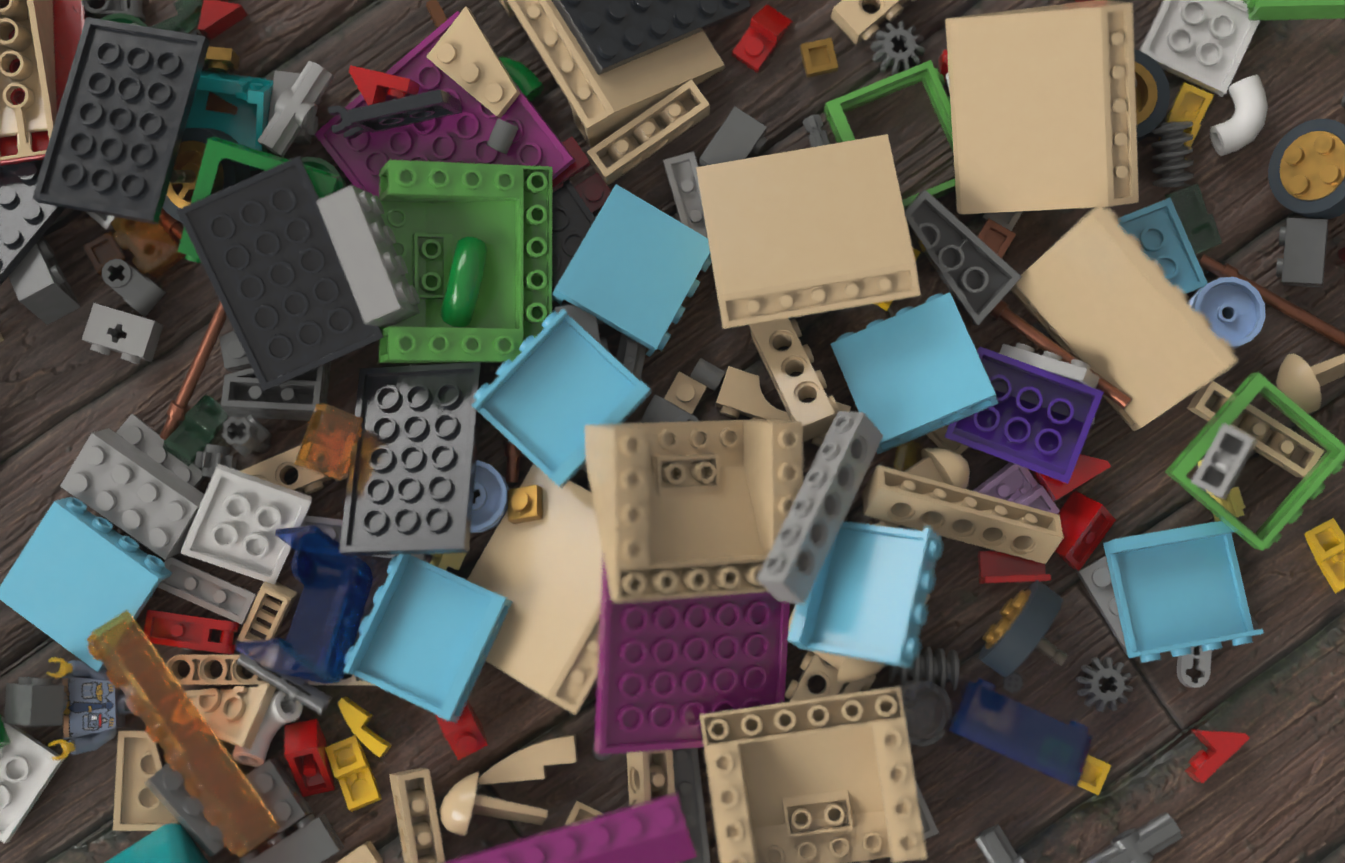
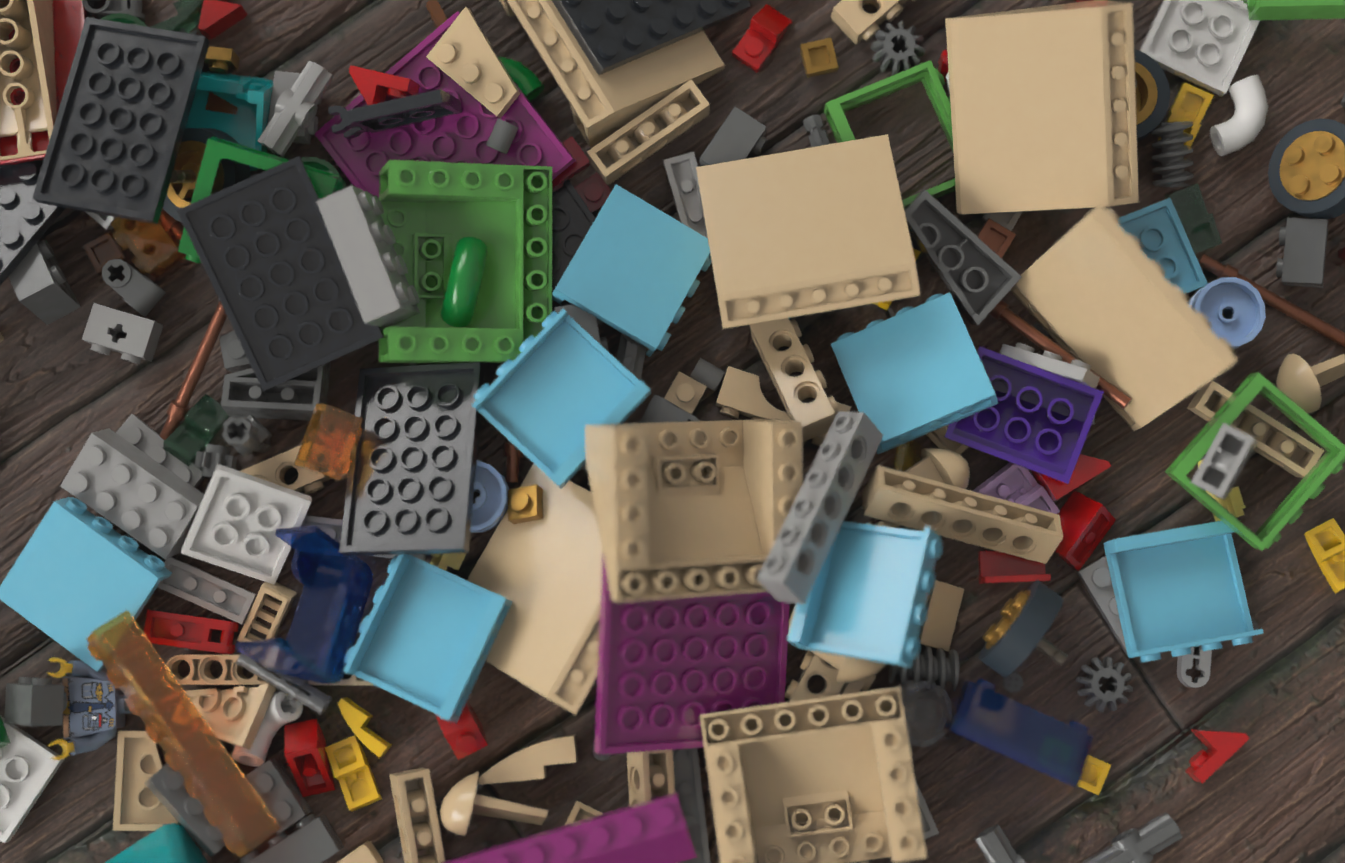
none -> tan slope [918,580,964,651]

